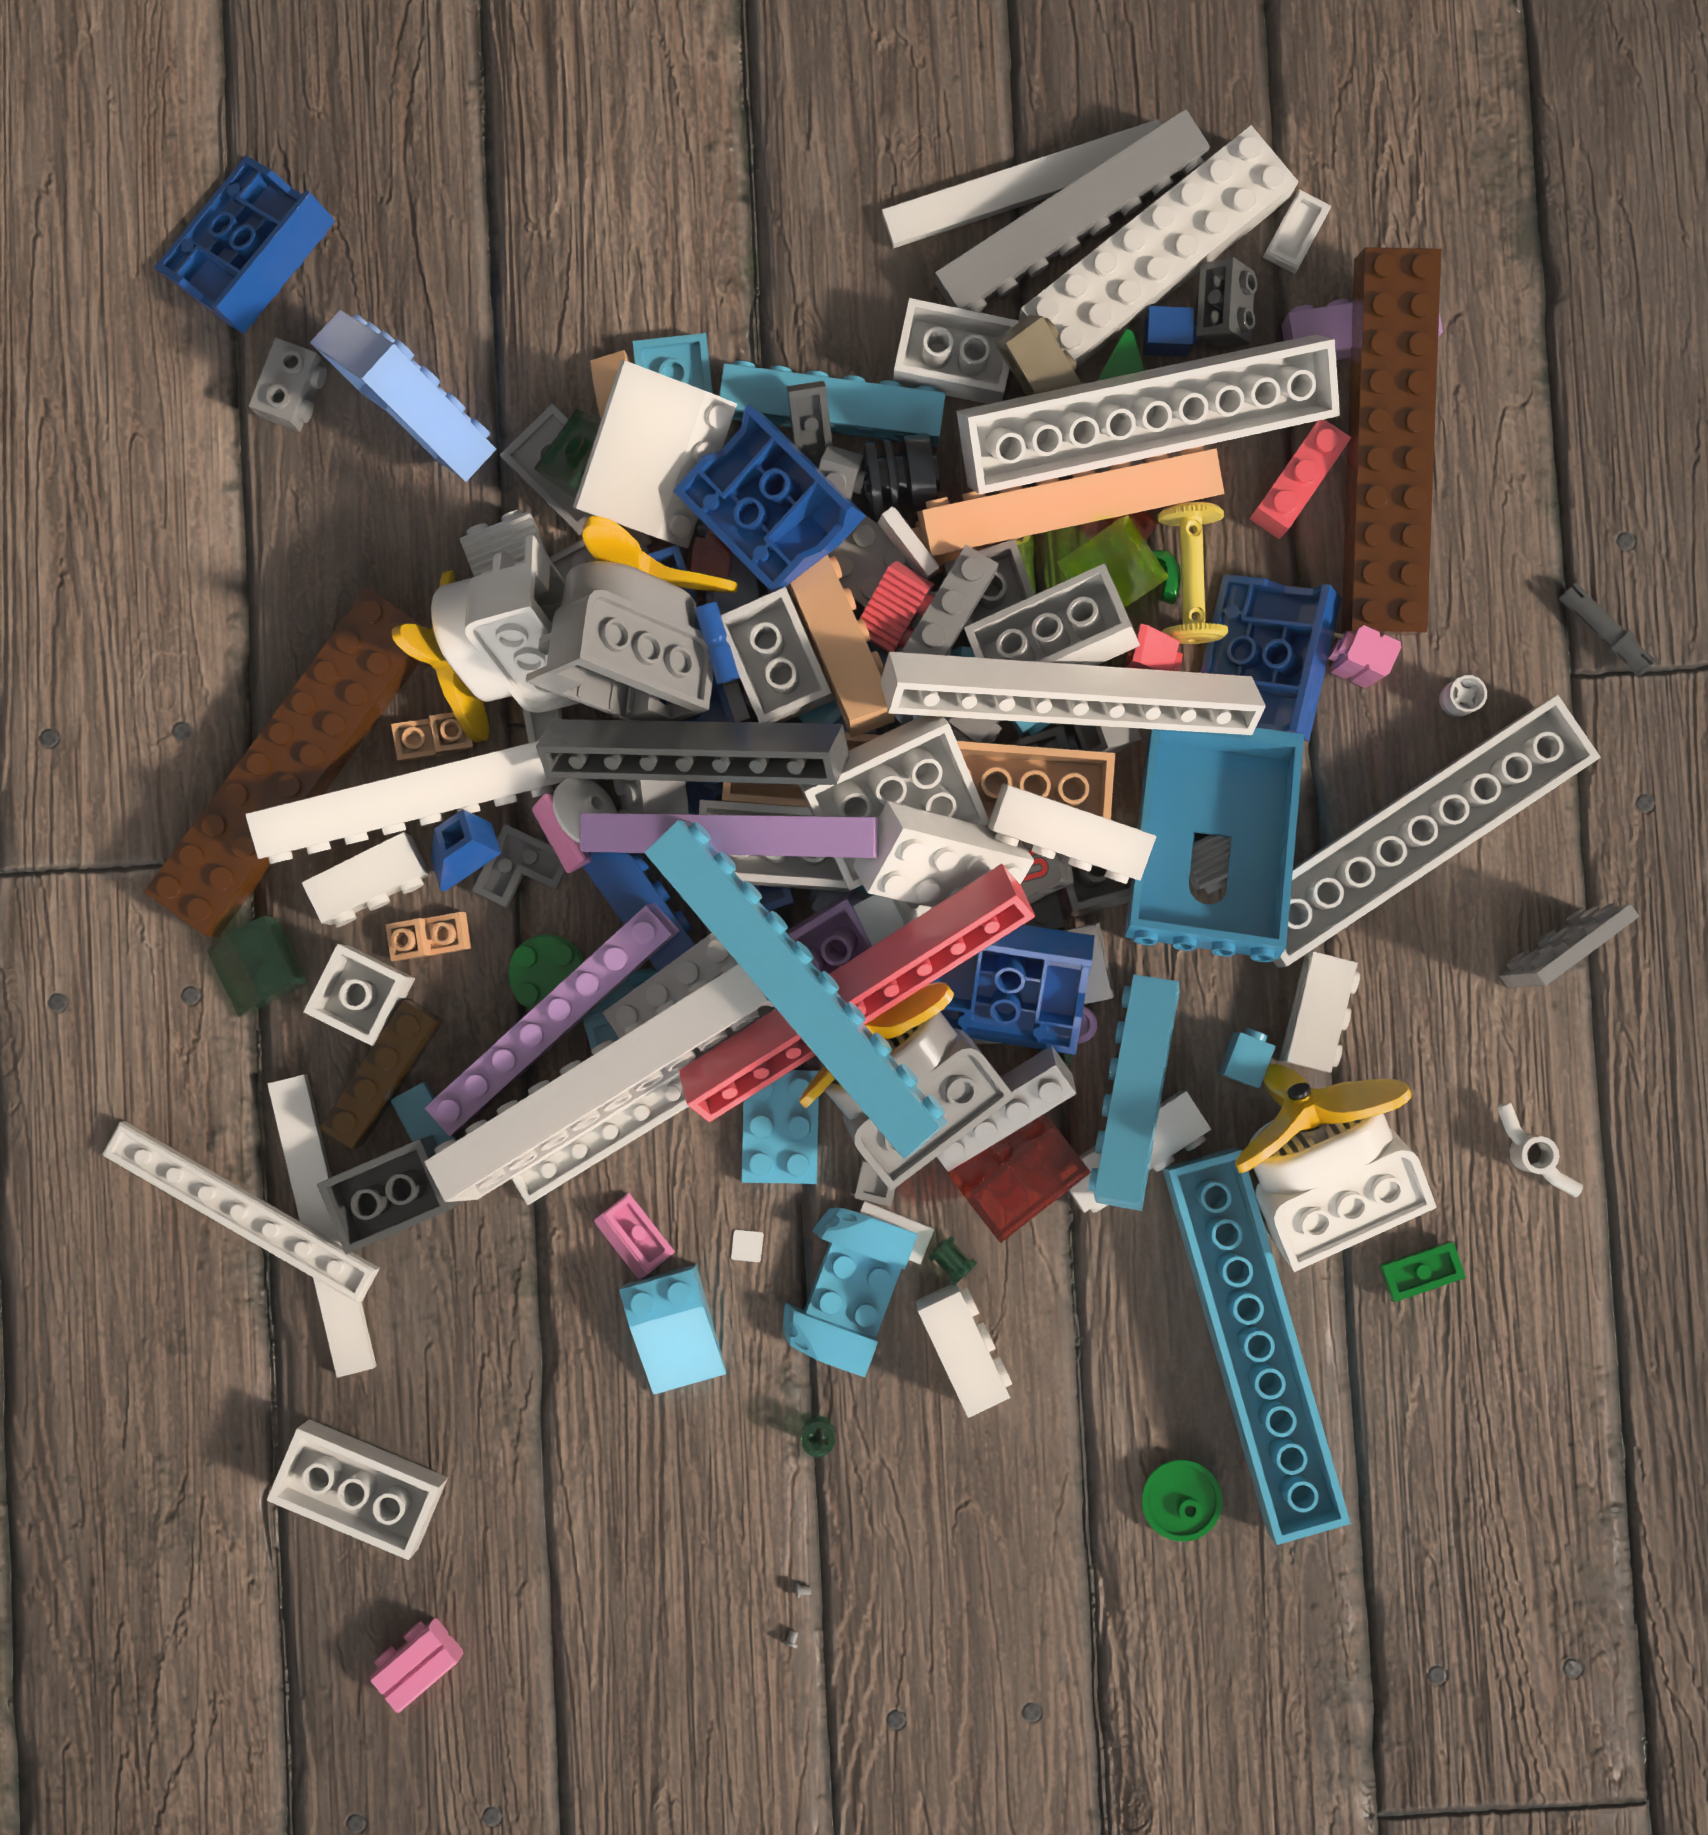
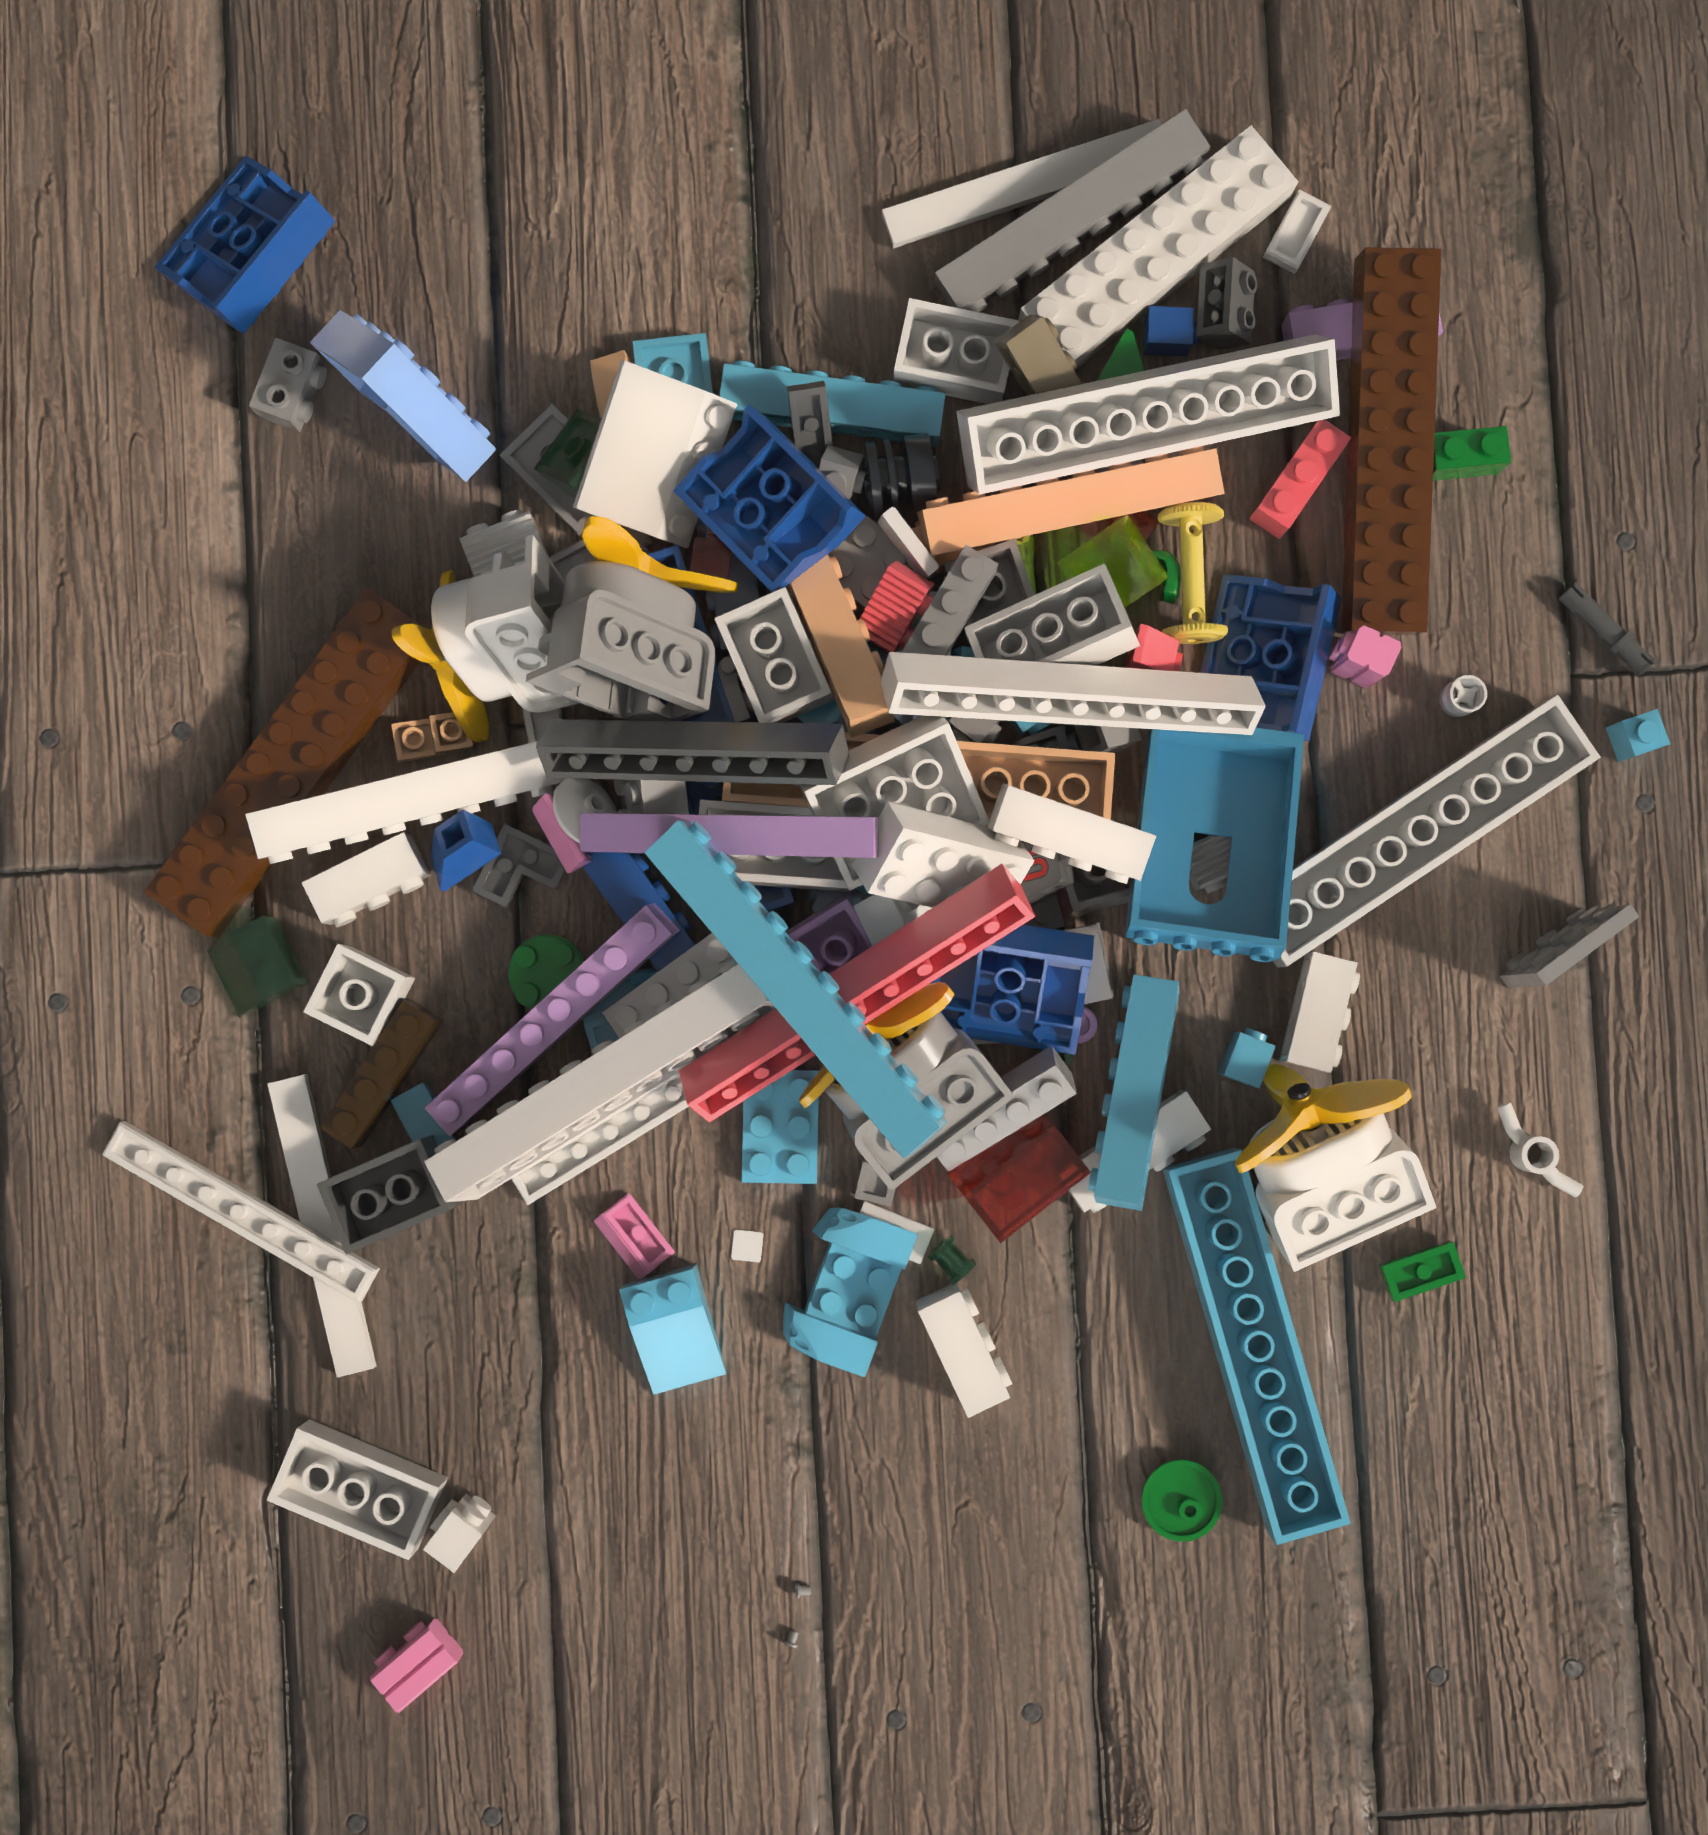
light nougat slope [385,912,471,961] -> none
blue piece [695,602,740,684] -> none
clear green bush [801,1415,835,1457] -> none
none -> white brick [423,1493,496,1573]
none -> green brick [1433,426,1511,481]
none -> medium azure brick [1606,709,1670,762]

